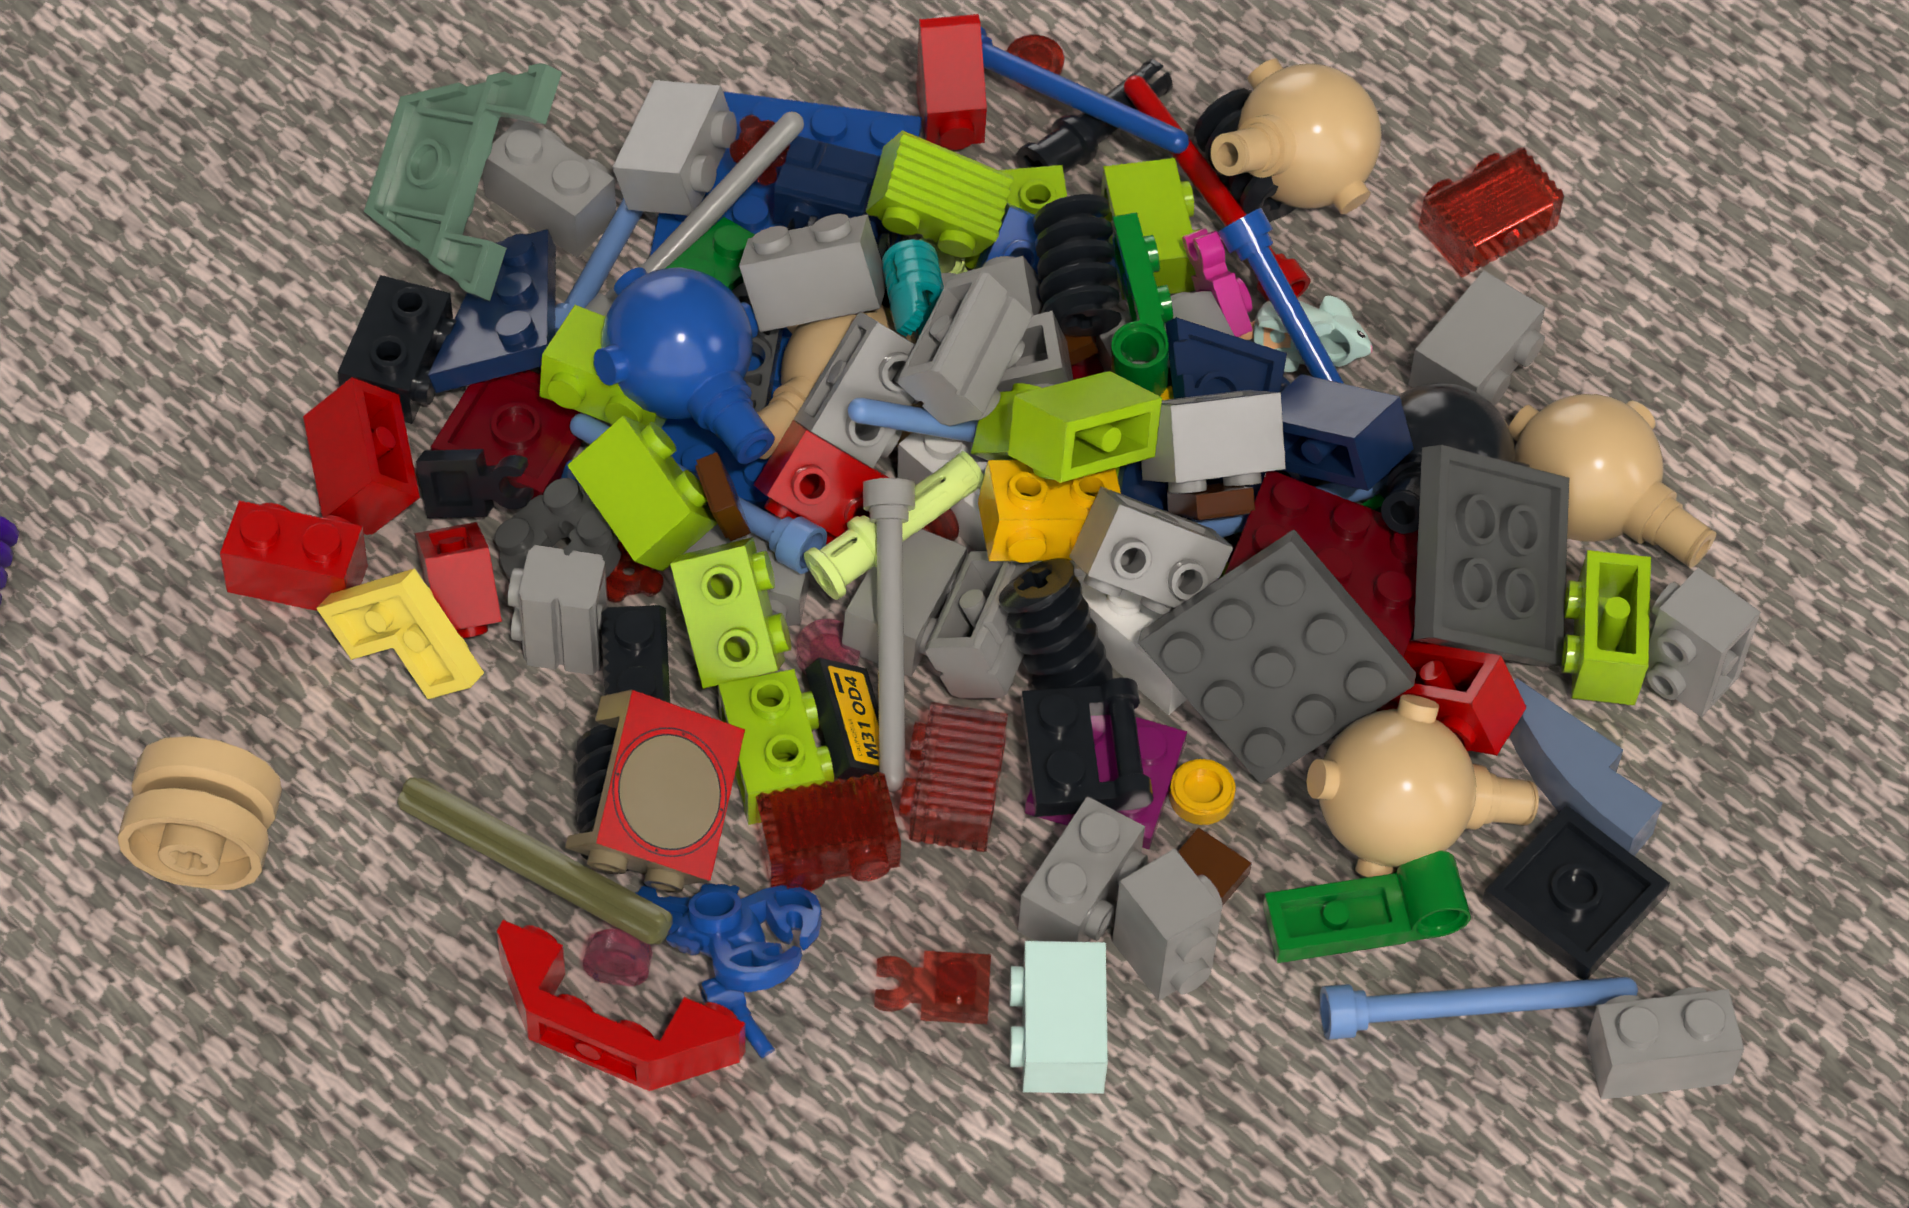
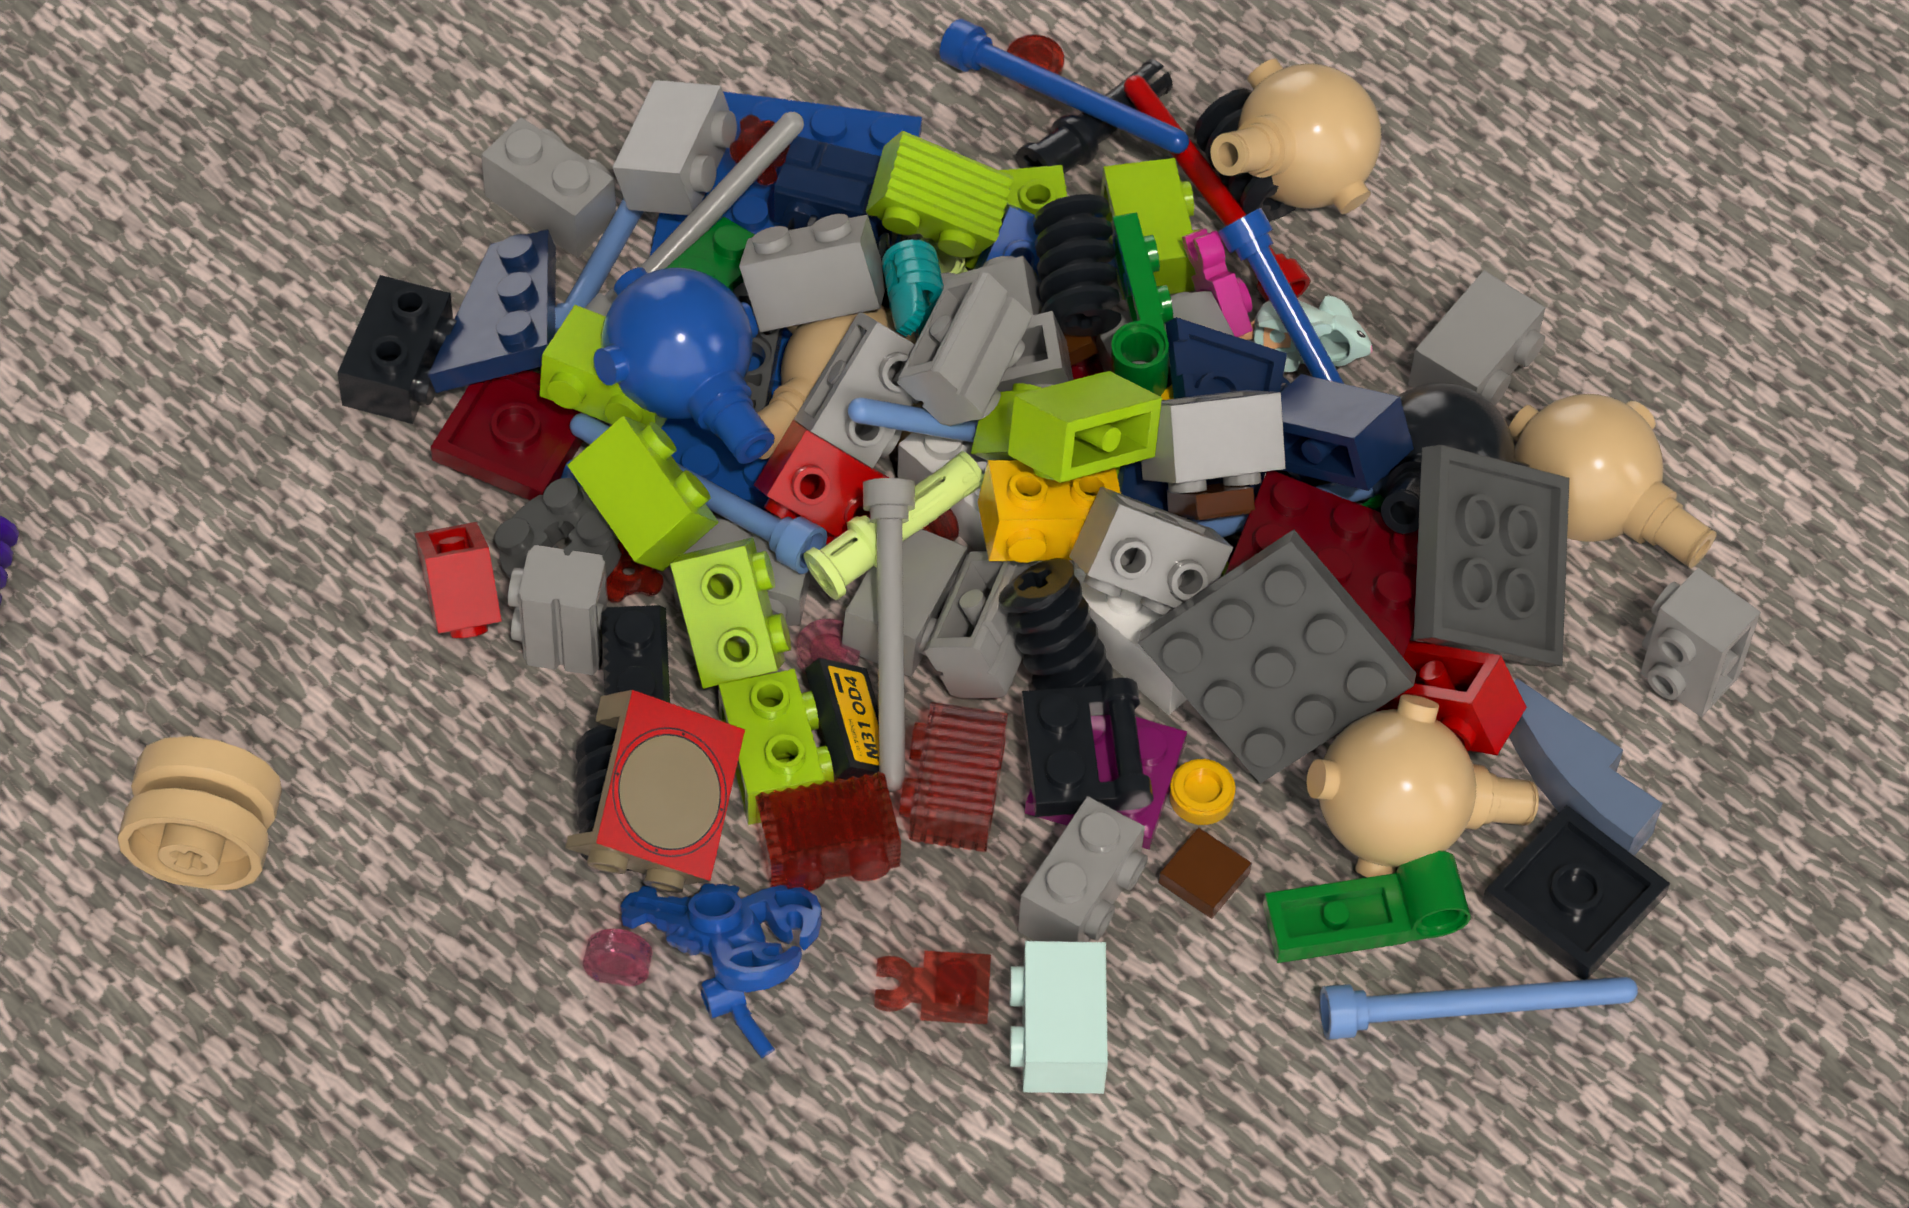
red brick [220,500,368,611] -> none
red brick [303,377,420,535] -> none
light yellow plate [316,568,484,699] -> none
sand green wing [364,63,562,301] -> none
olive axle [397,777,673,944] -> none
black plate [416,449,534,518] -> none
red slope [497,920,746,1091] -> none
reddish brown tile [695,452,751,541] -> none
red slope [916,14,987,150] -> none
light grey brick [1112,848,1223,1001] -> none
clear red brick [1418,147,1564,277] -> none
lime brick [1561,550,1651,705] -> none
light grey brick [1586,987,1744,1100] -> none

